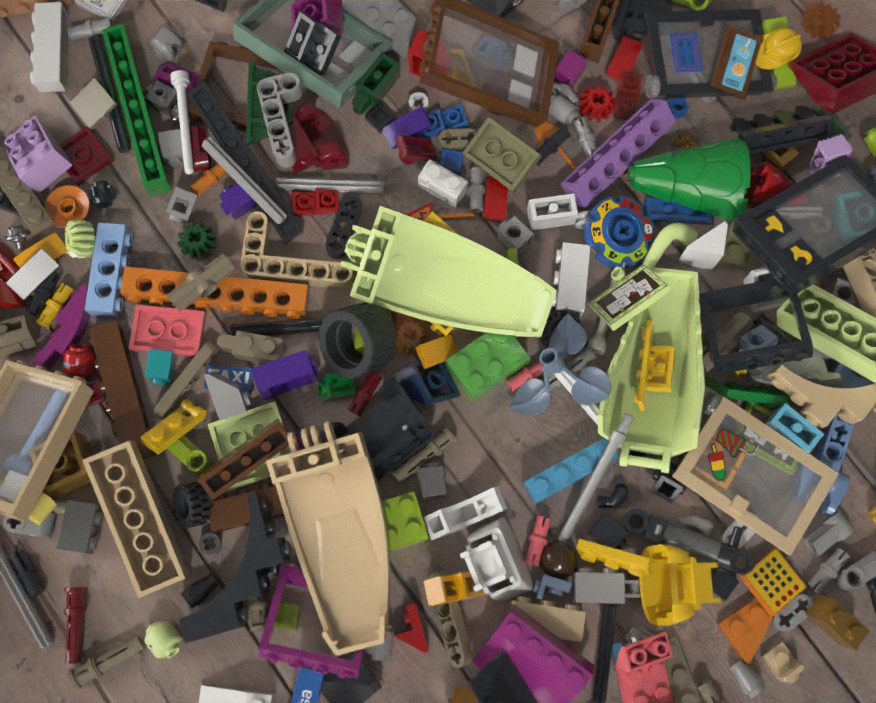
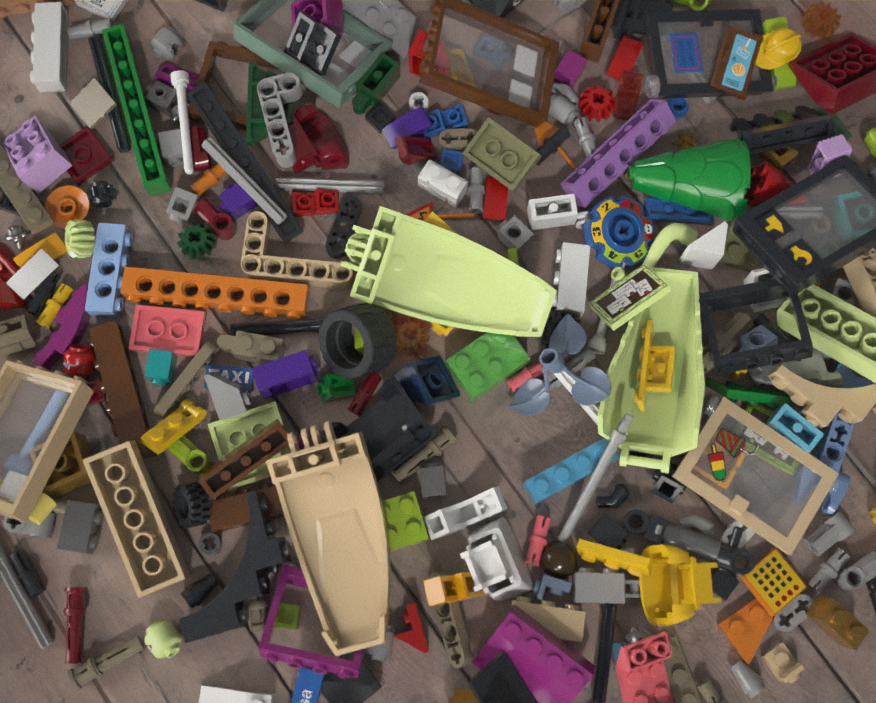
dark tan piece [167,253,236,312] -> none
light orange slope [416,334,458,369] -> none
none -> dark red piece [194,197,236,240]

